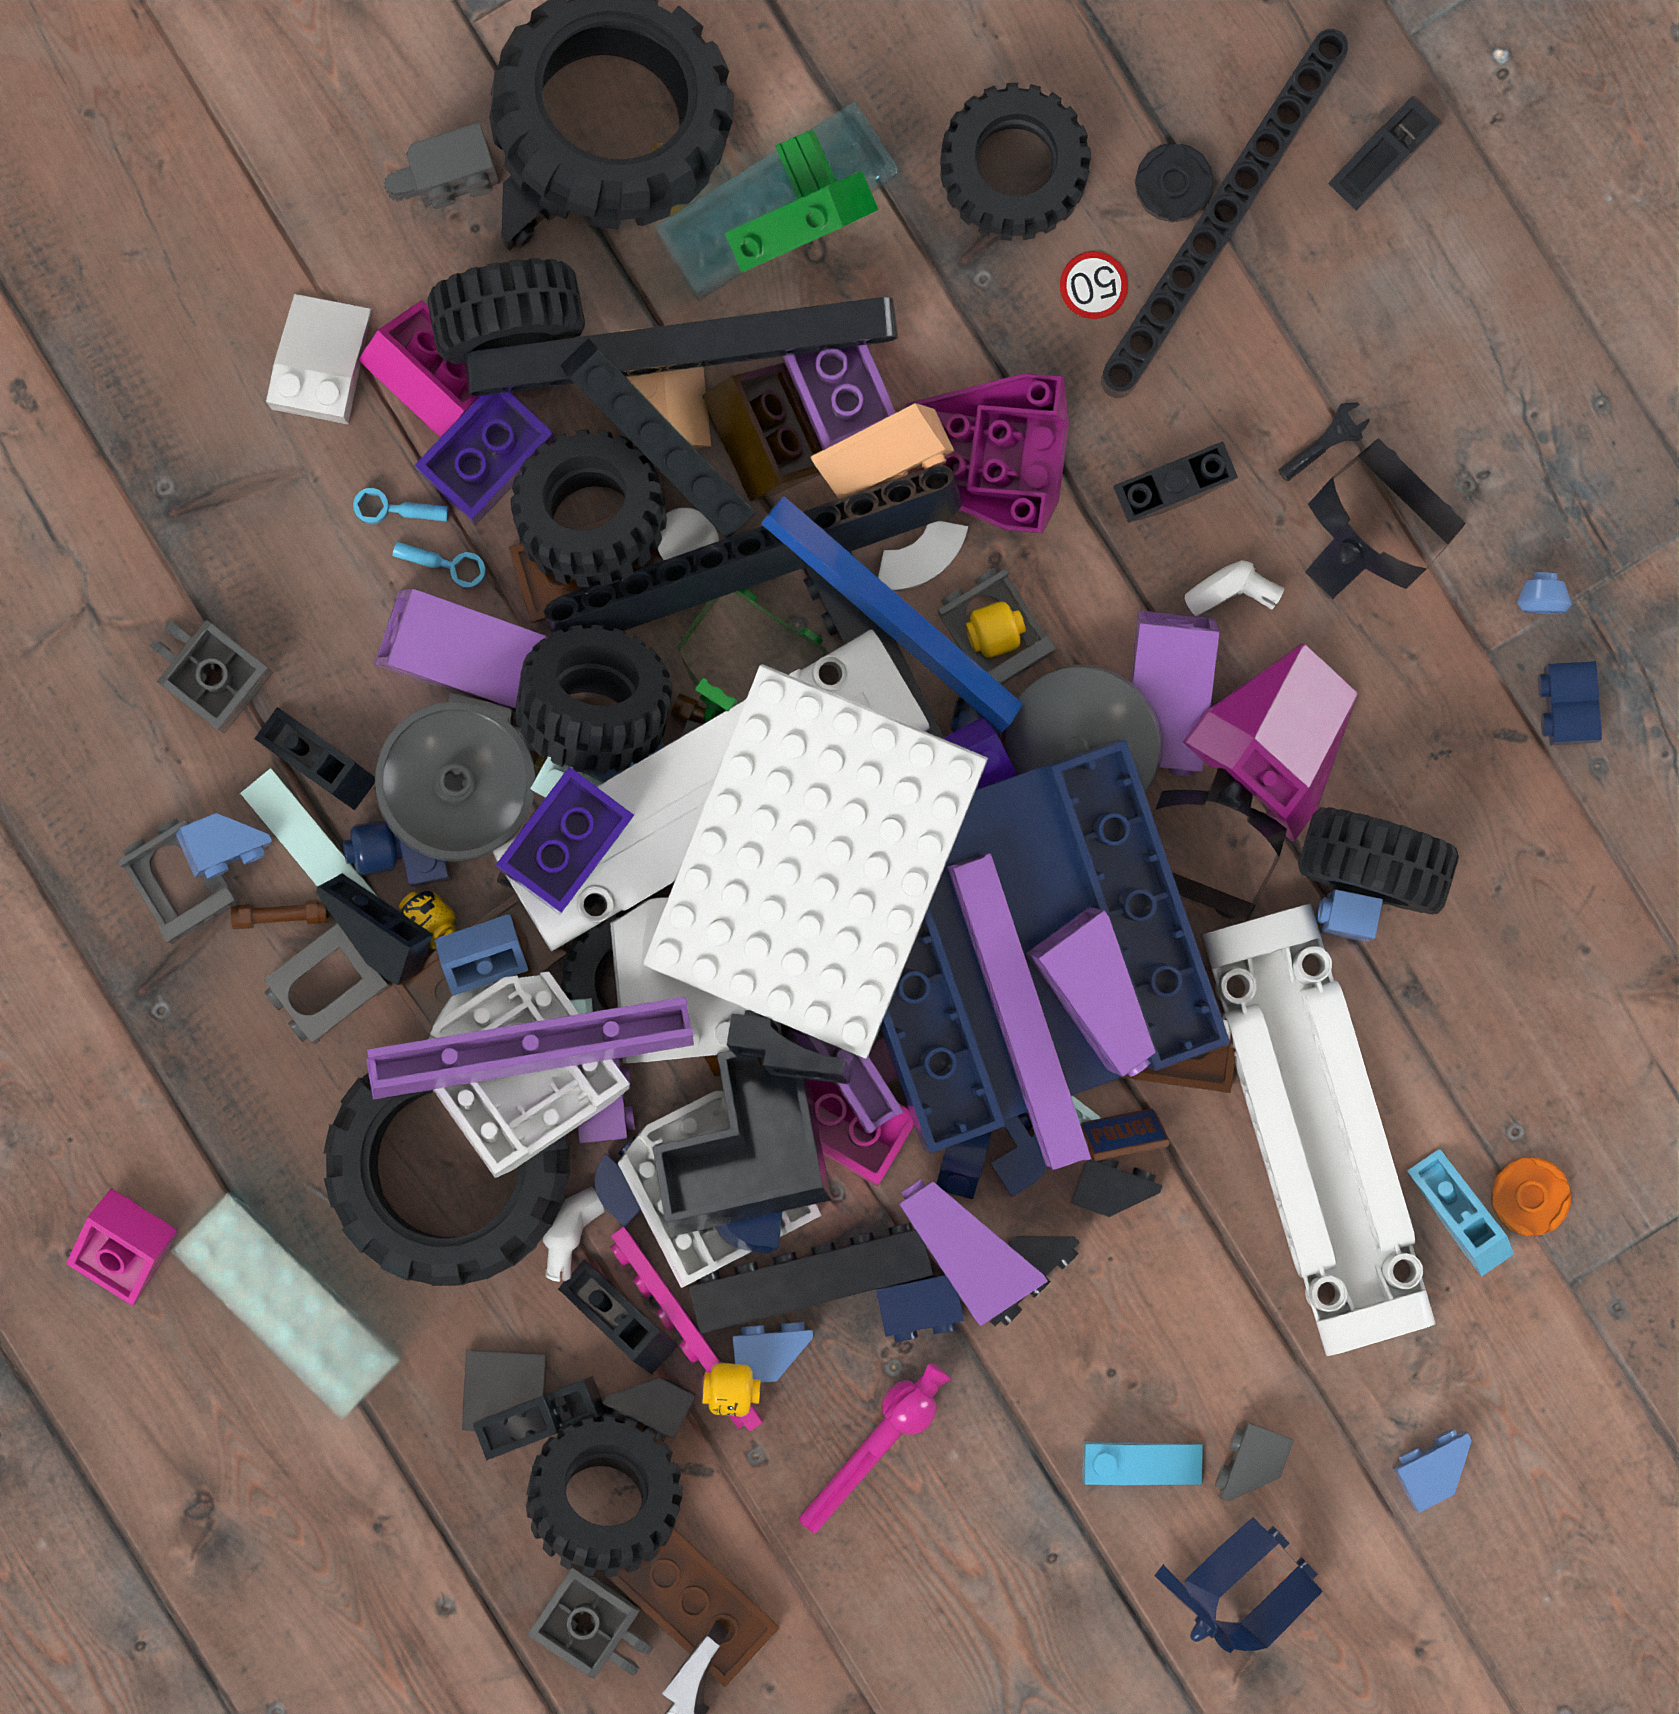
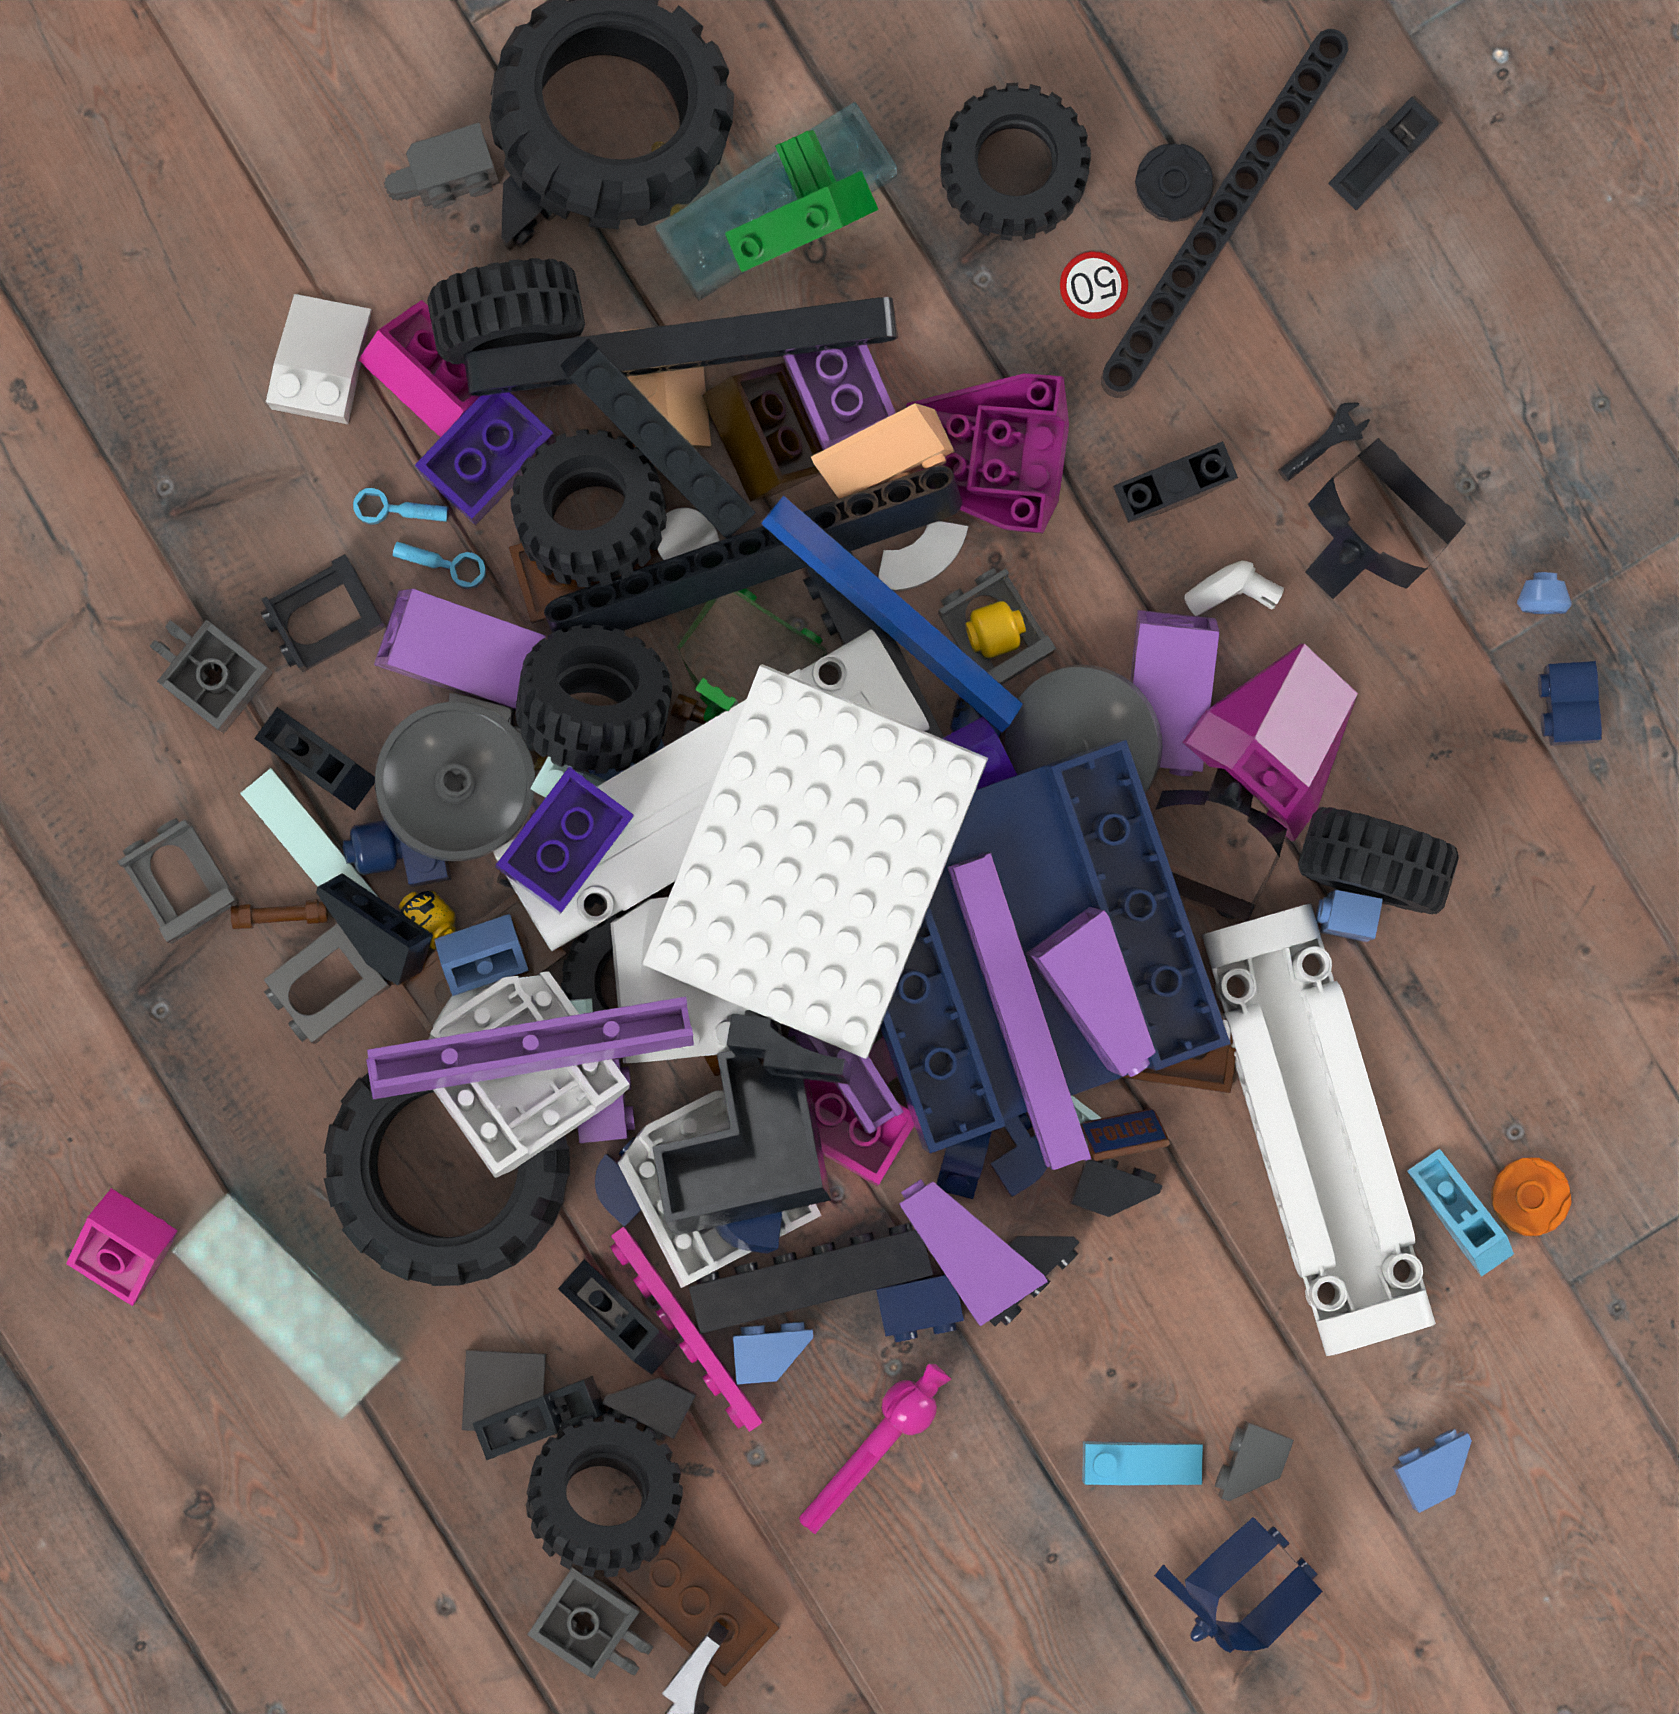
medium blue slope [176,813,272,879] -> none
white arm [543,1186,605,1282] -> none
yellow head [702,1363,761,1417] -> none
none -> black panel [260,554,386,672]

